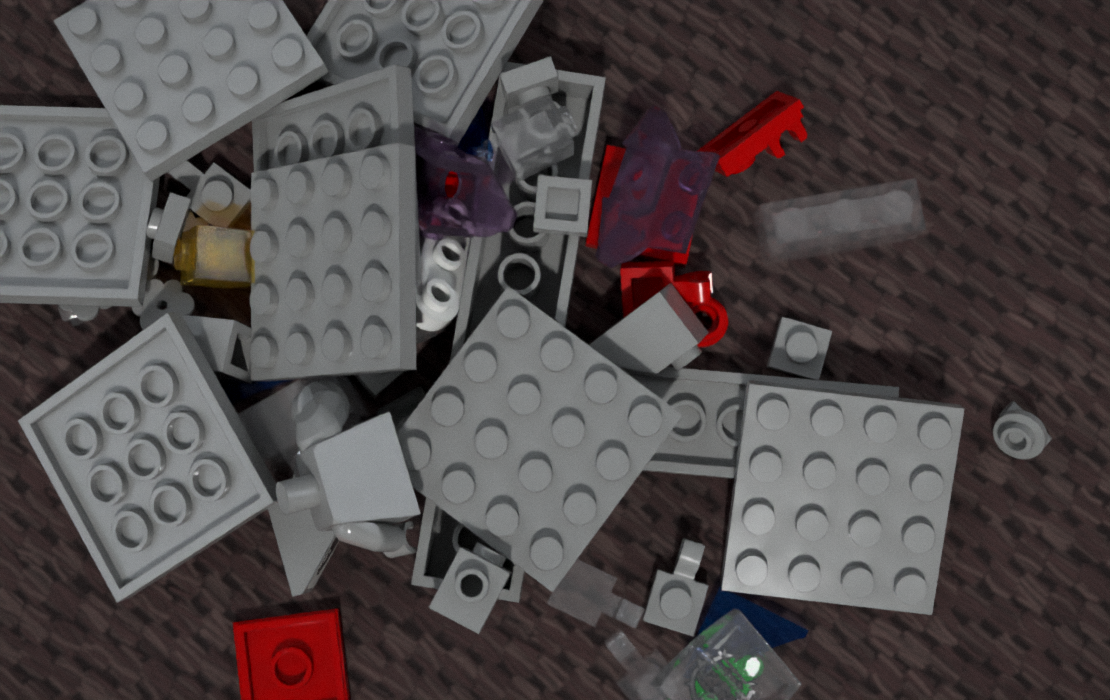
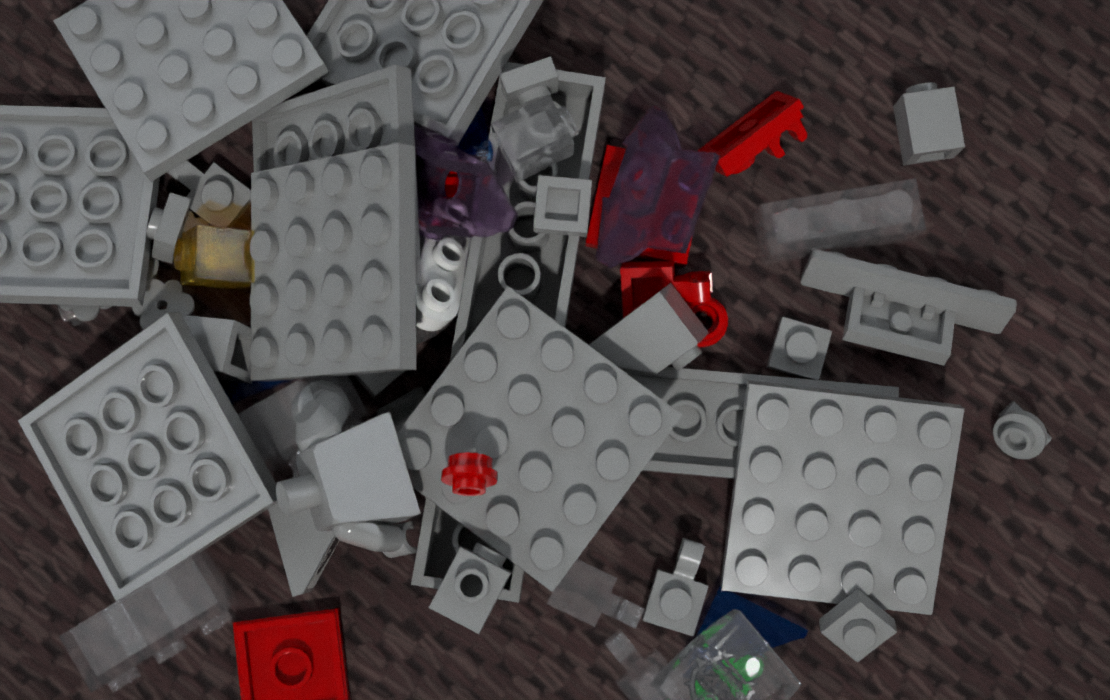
none -> clear brick [59,549,241,693]
none -> red plate [441,452,498,496]
none -> light grey bracket [801,250,1017,366]
none -> light grey plate [819,589,897,663]
none -> light grey brick [893,82,965,165]

